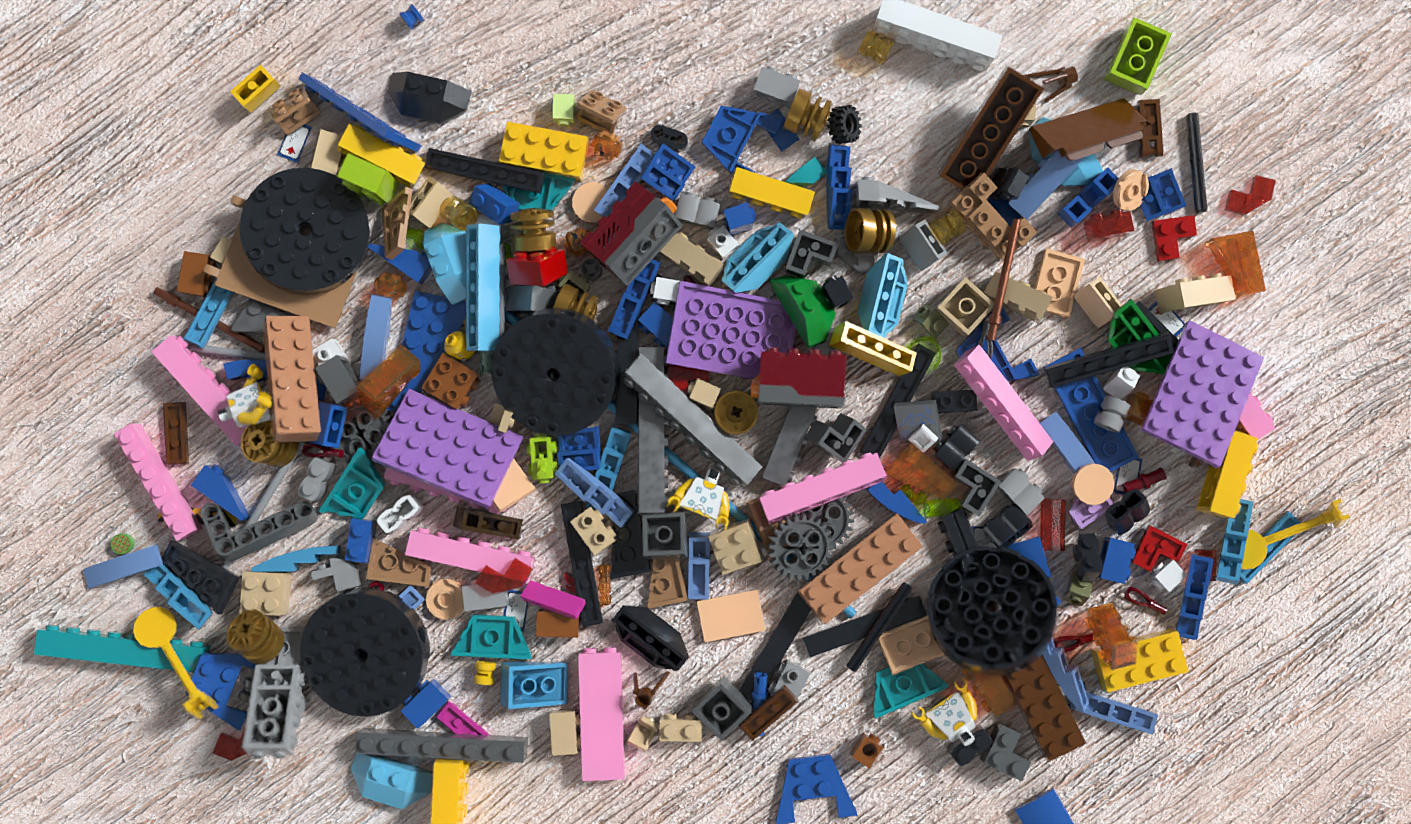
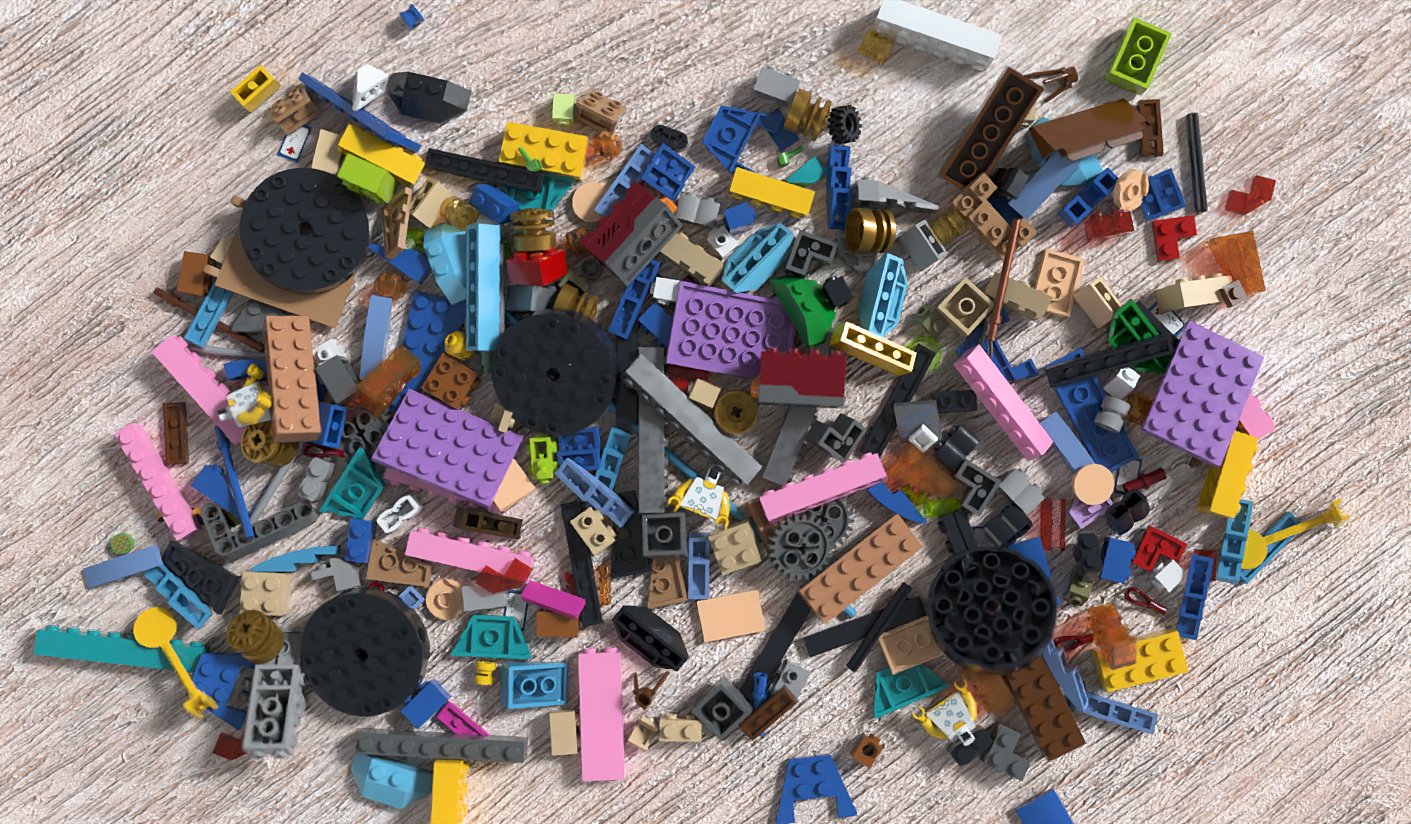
none -> blue bar [214,425,254,539]
none -> white slope [352,64,389,111]
none -> bright green hand [518,147,542,172]
none -> bright green hand [777,146,803,167]
none -> plate [1219,279,1248,308]

